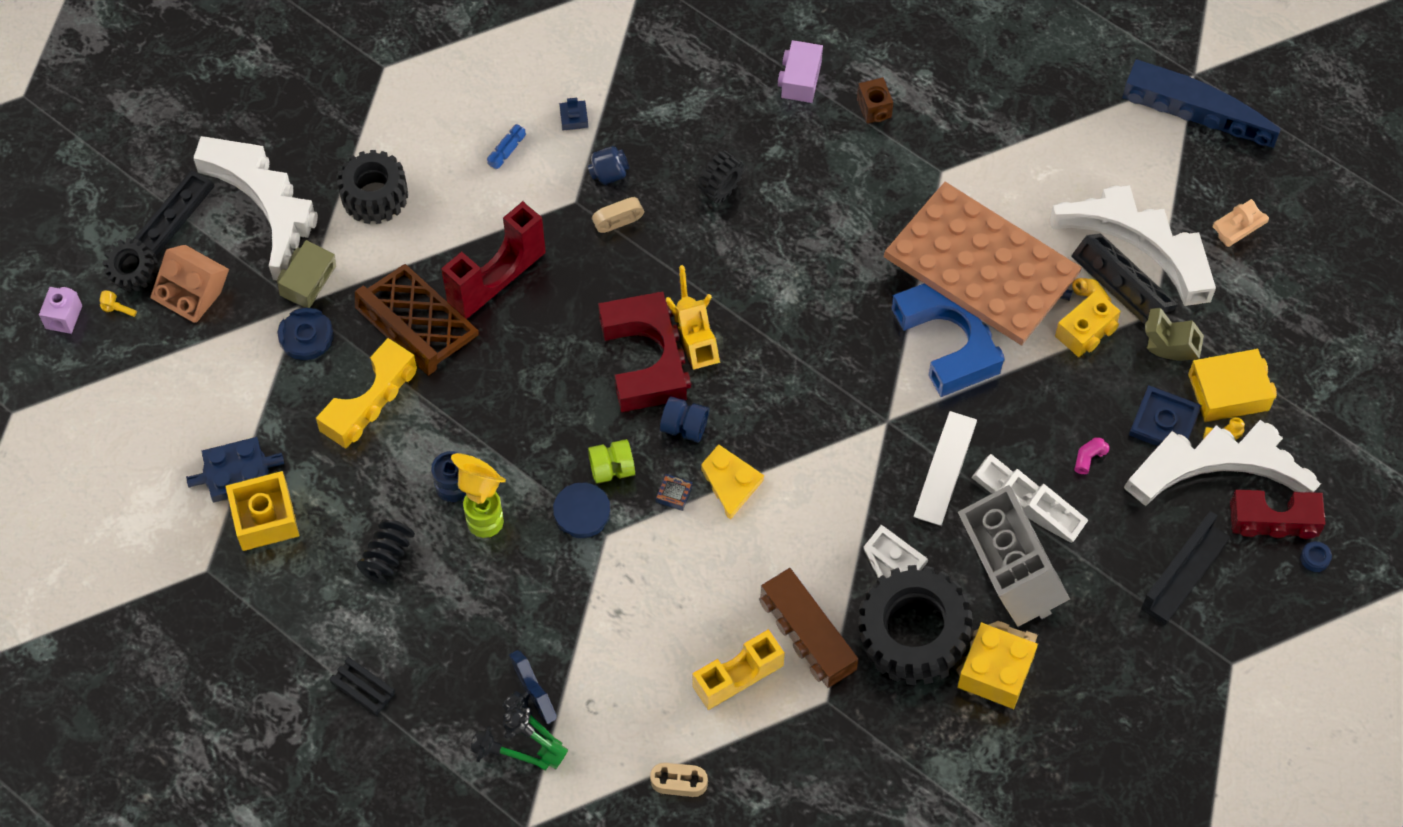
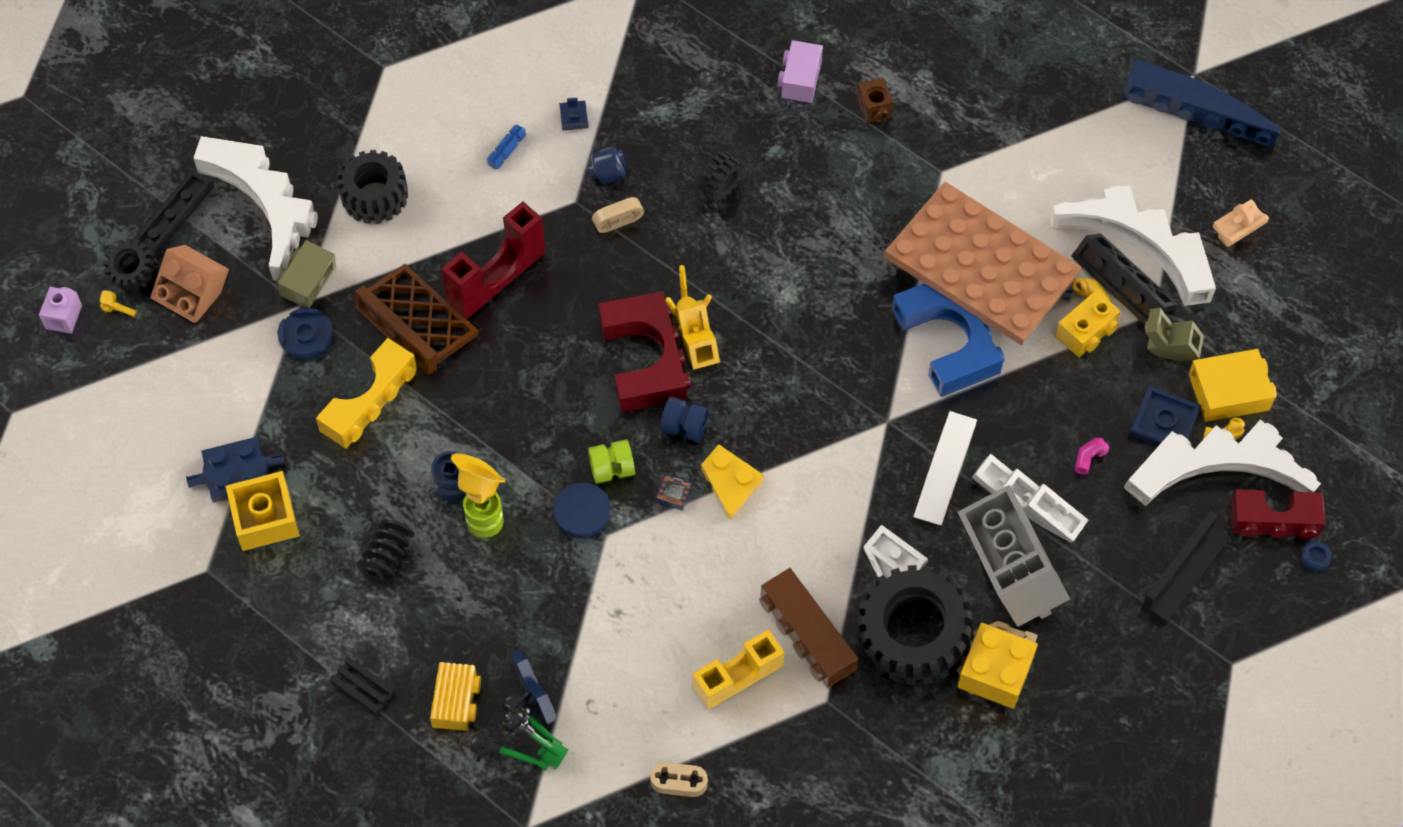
none -> yellow brick [430,662,481,731]

